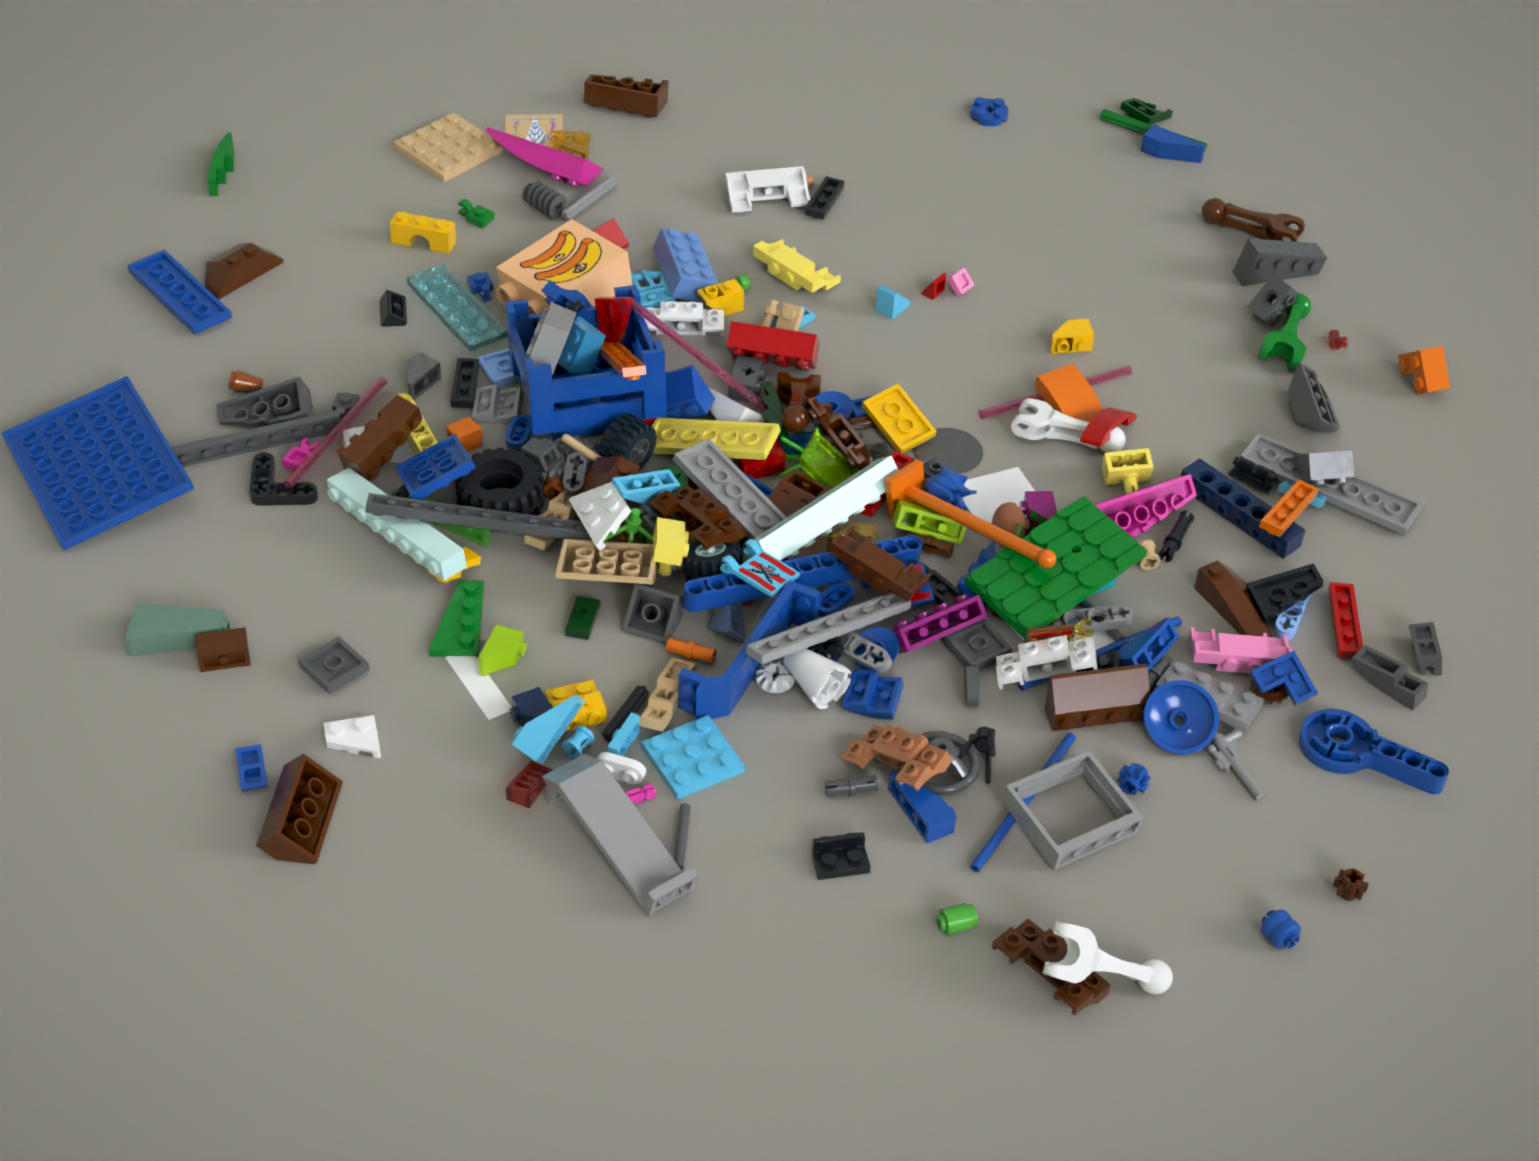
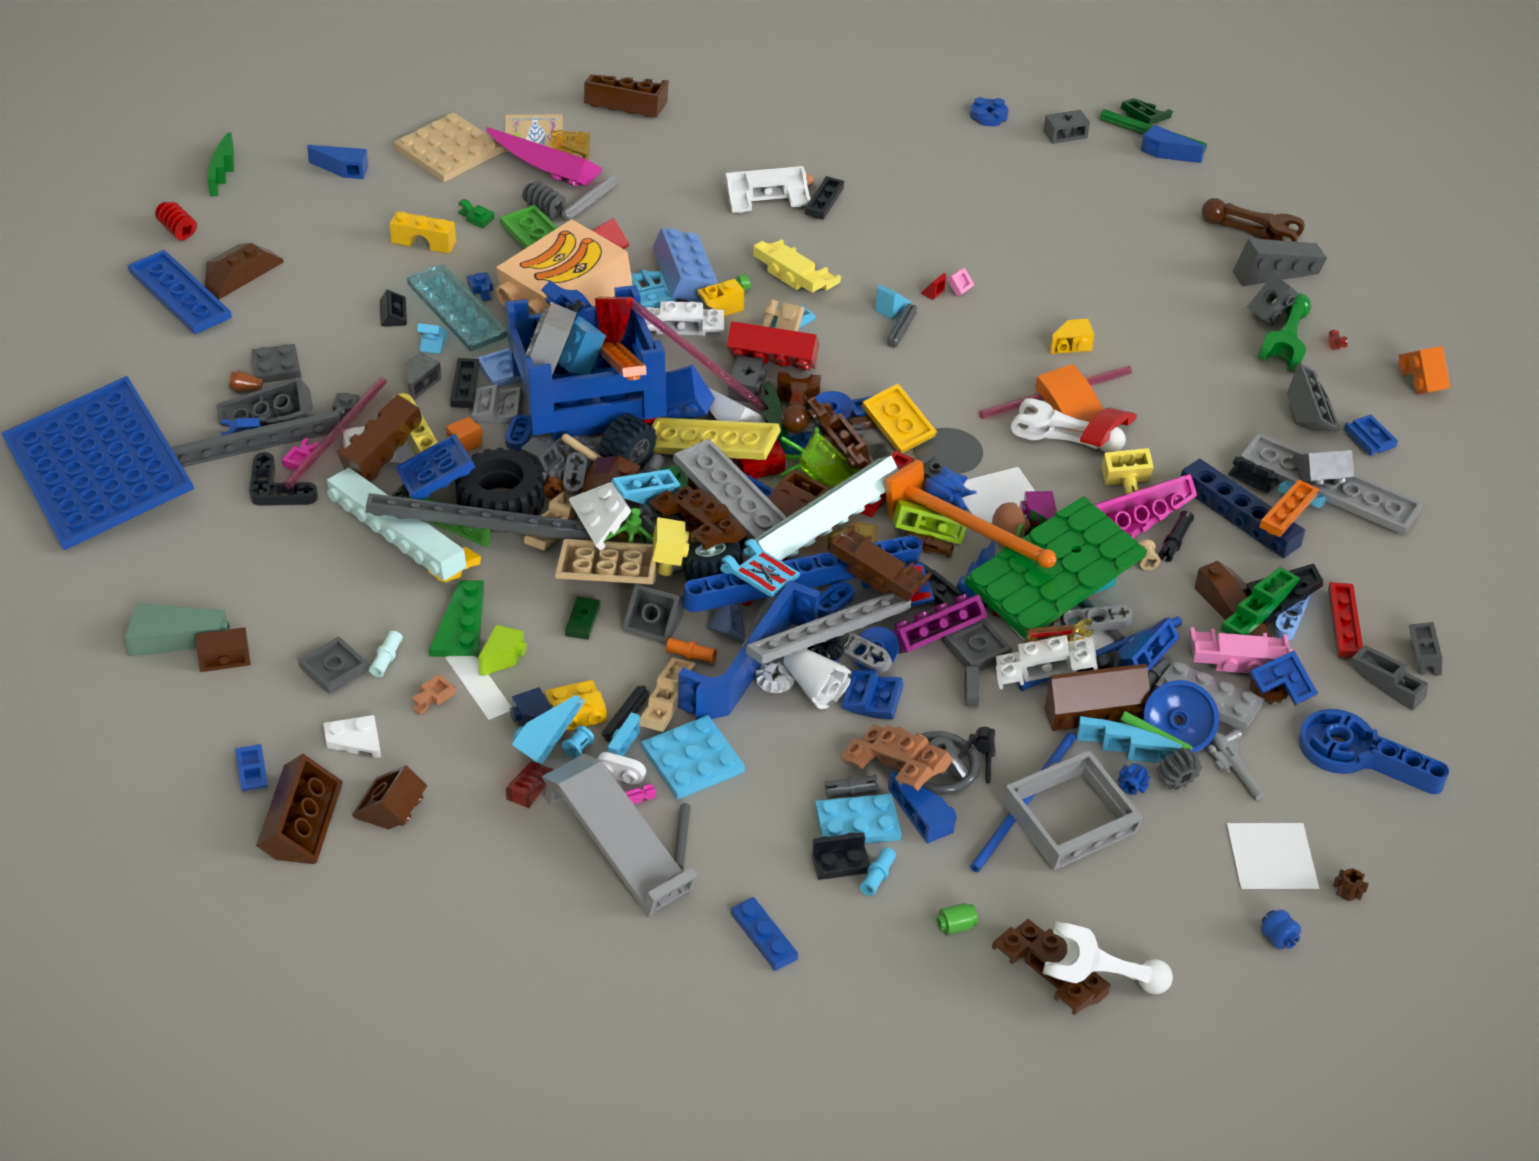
none -> red piece [155,202,197,241]
none -> blue plate [221,418,262,436]
none -> dark grey plate [251,344,301,383]
none -> blue slope [307,145,368,179]
none -> reddish brown slope [352,765,428,829]
none -> light aqua pin [369,631,403,678]
none -> nougat plate [412,674,456,715]
none -> medium azure slope [417,323,449,354]
none -> bright green plate [500,205,558,249]
none -> light grey pin [642,454,665,473]
none -> blue plate [731,897,798,971]
none -> medium azure plate [815,793,902,844]
none -> medium azure pin [860,847,897,896]
none -> dark grey axle [887,304,917,347]
none -> dark grey brick [1044,109,1090,144]
none -> medium azure slope [1077,716,1182,763]
none -> bright green bar [1120,711,1193,750]
none -> dark grey gear [1157,748,1202,790]
none -> green slope [1221,567,1300,635]
none -> white sticker [1227,823,1319,889]
none -> blue plate [1344,414,1398,456]

